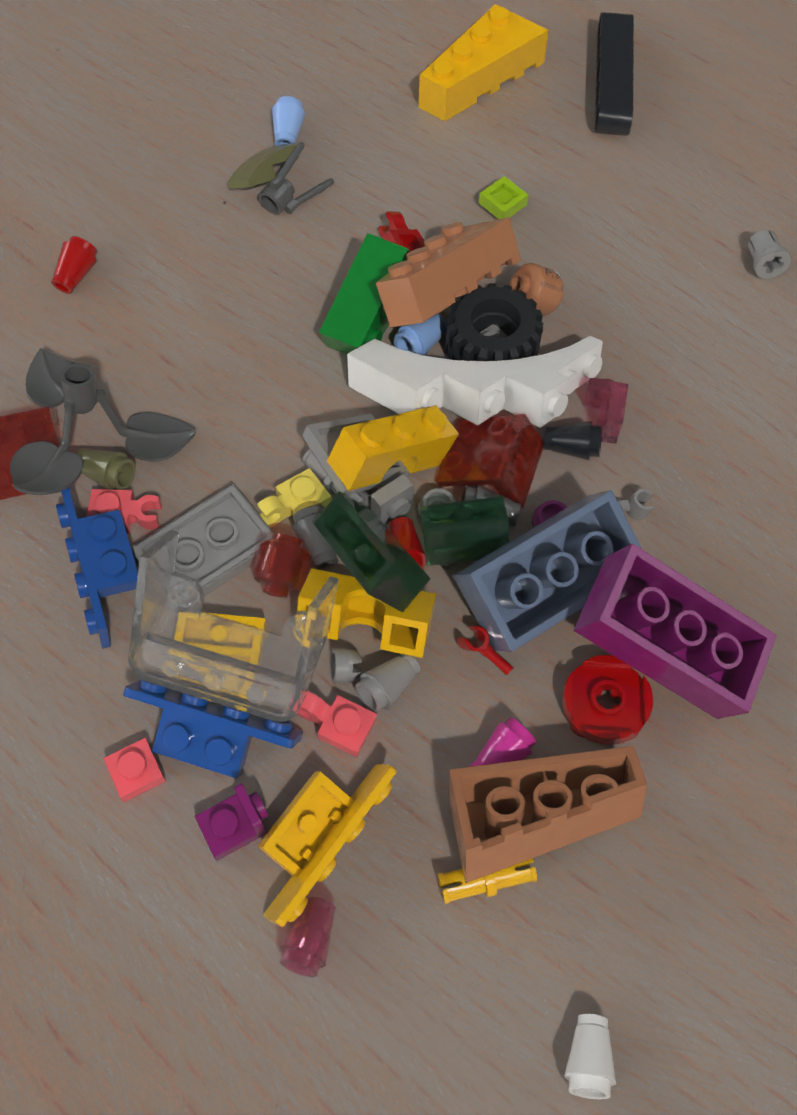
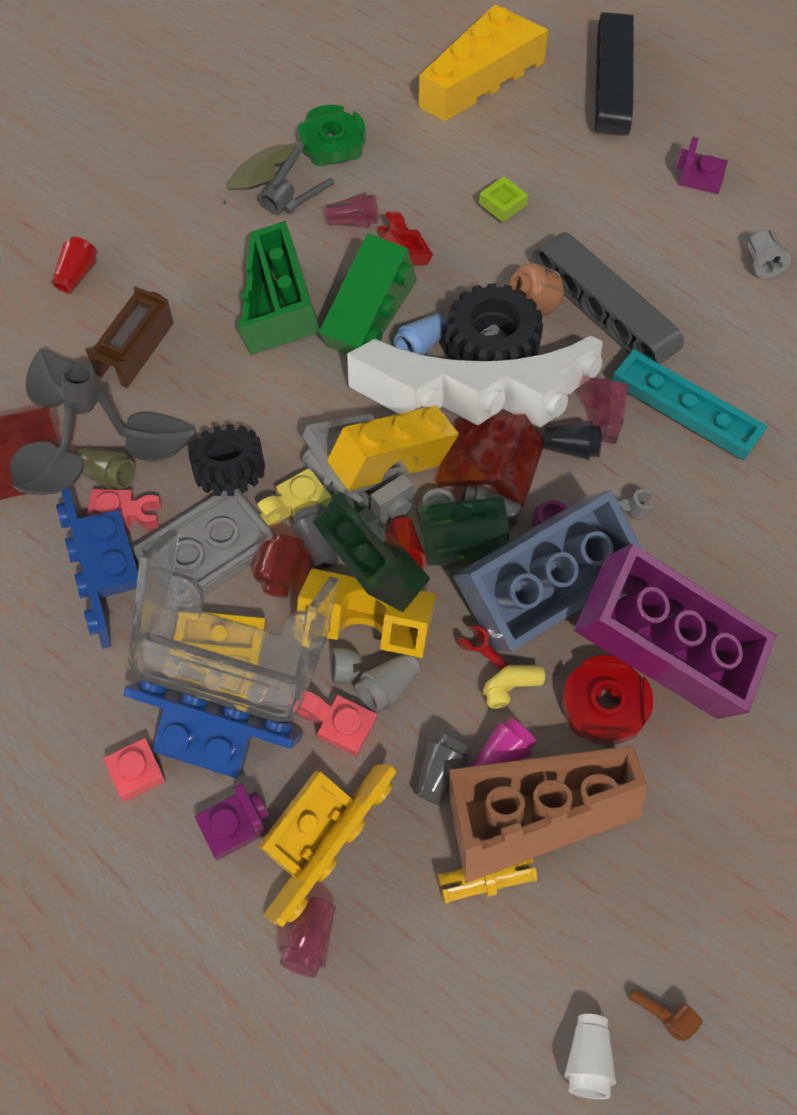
light blue cone [272,96,305,145] -> none
nougat wedge [376,217,521,327] -> none
none -> reddish brown window [85,286,174,388]
none -> black tyre [188,424,266,496]
none -> green wedge [238,221,320,355]
none -> green plate [298,105,366,166]
none -> clear pink cone [326,192,379,228]
none -> dark grey cone [414,733,470,805]
none -> light yellow arm [483,665,545,709]
none -> dark grey beam [532,232,684,364]
none -> teal plate [611,349,768,461]
none -> dark orange hand [629,988,702,1041]
none -> magenta bracket [676,137,728,194]

